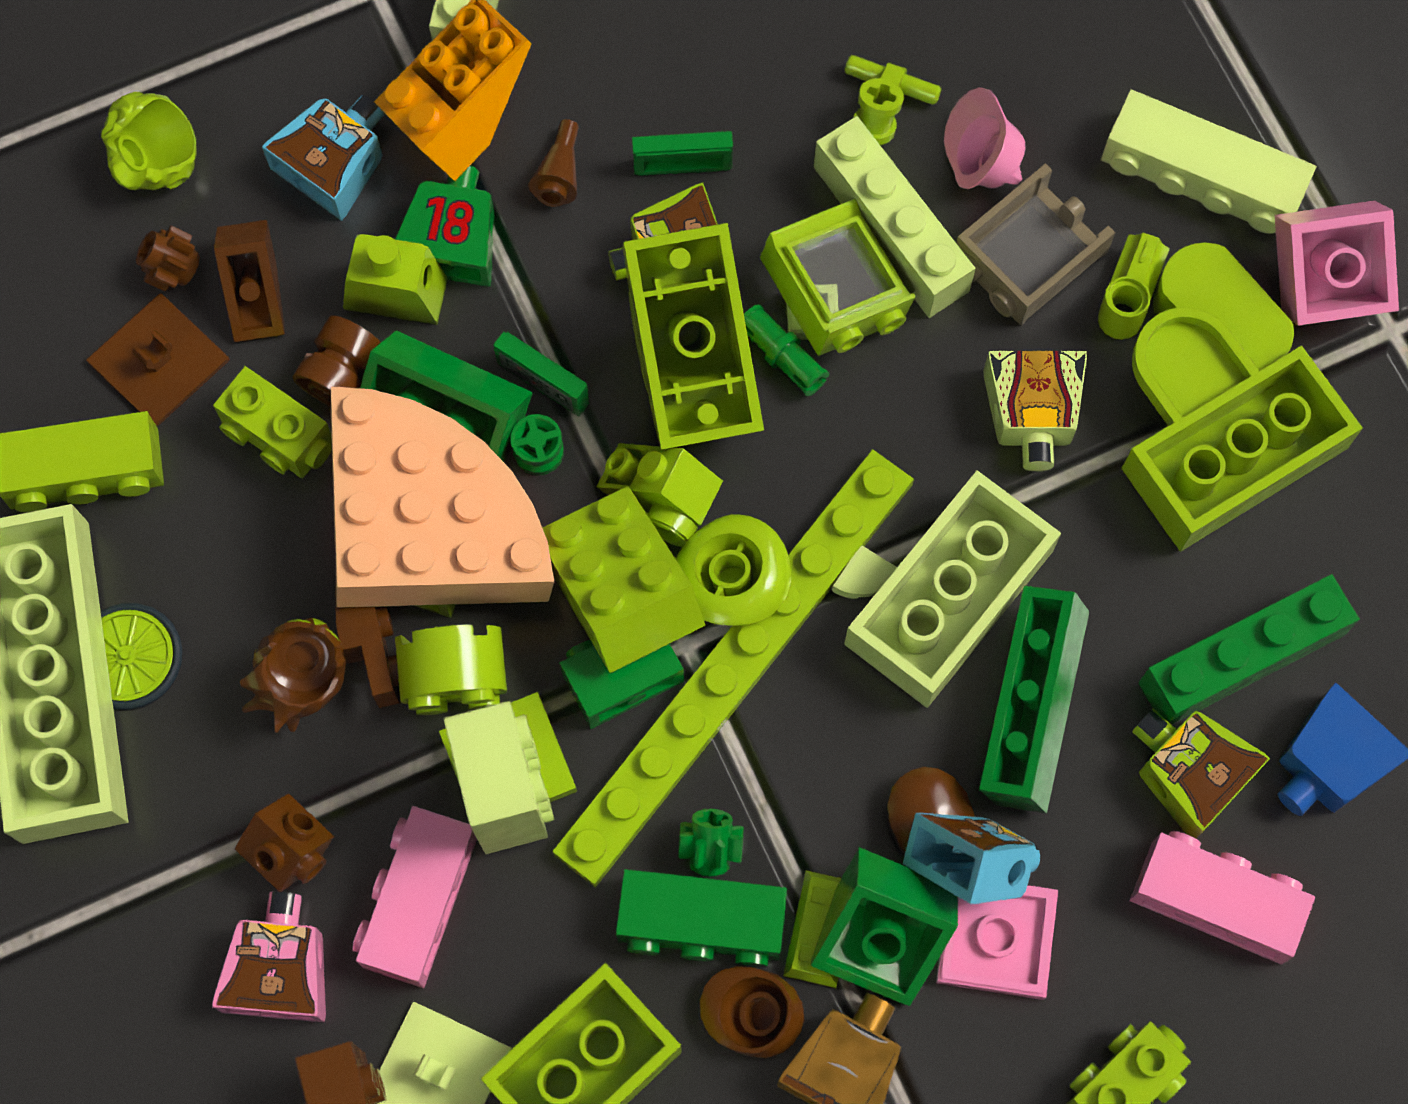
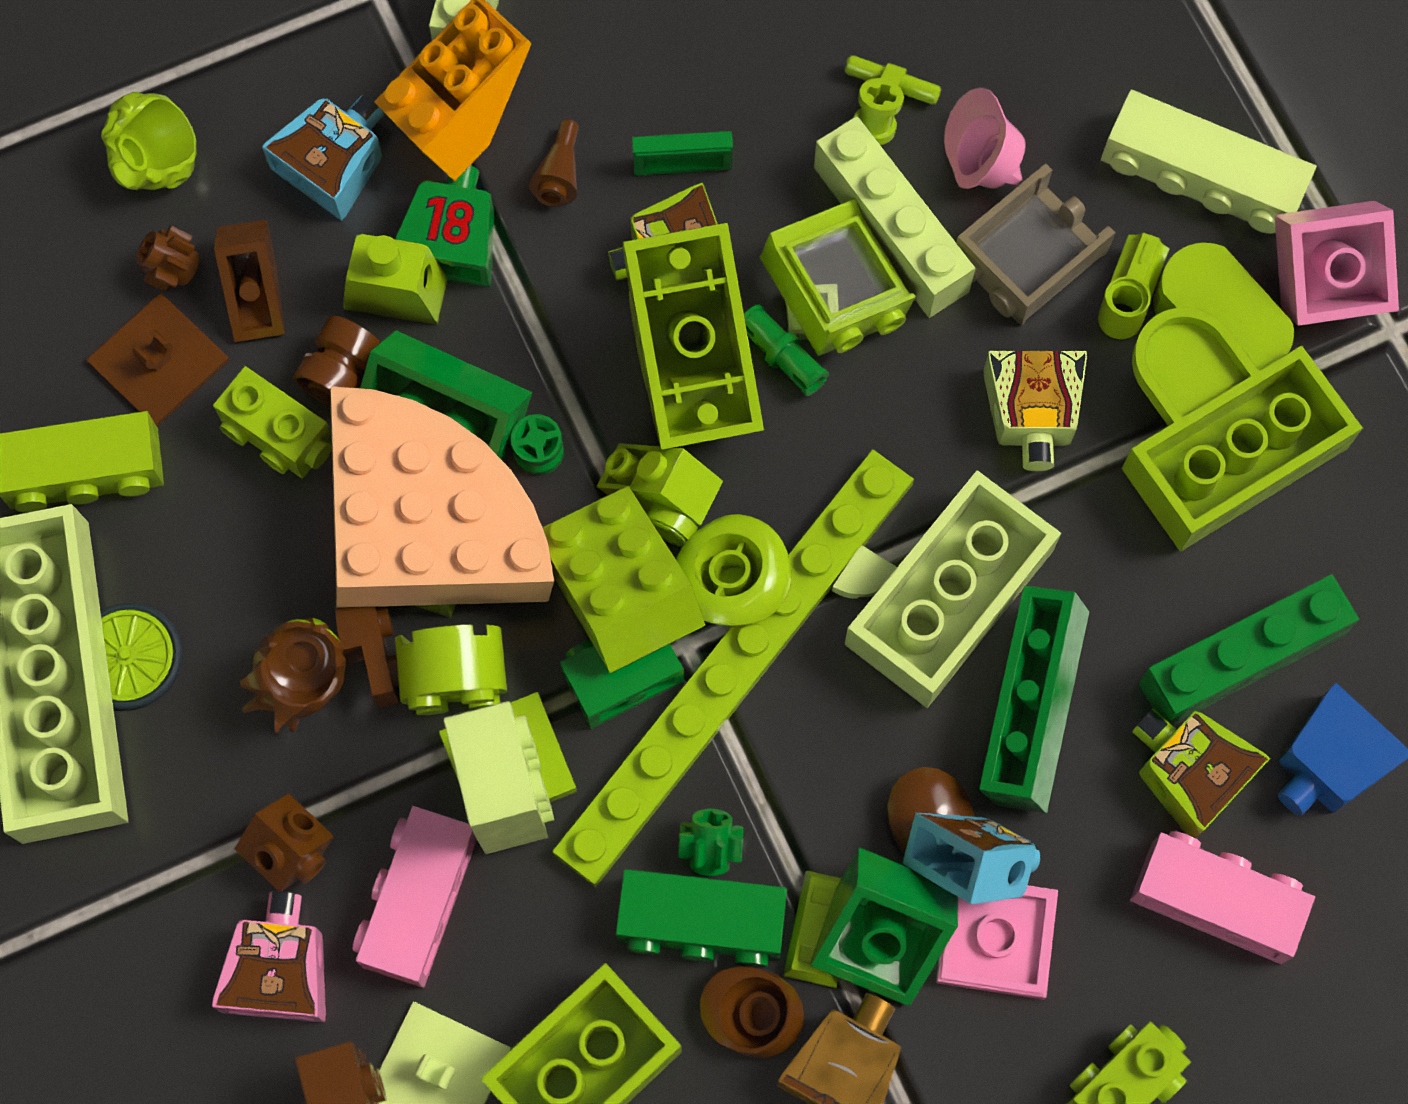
green tile [493,331,589,417] -> none

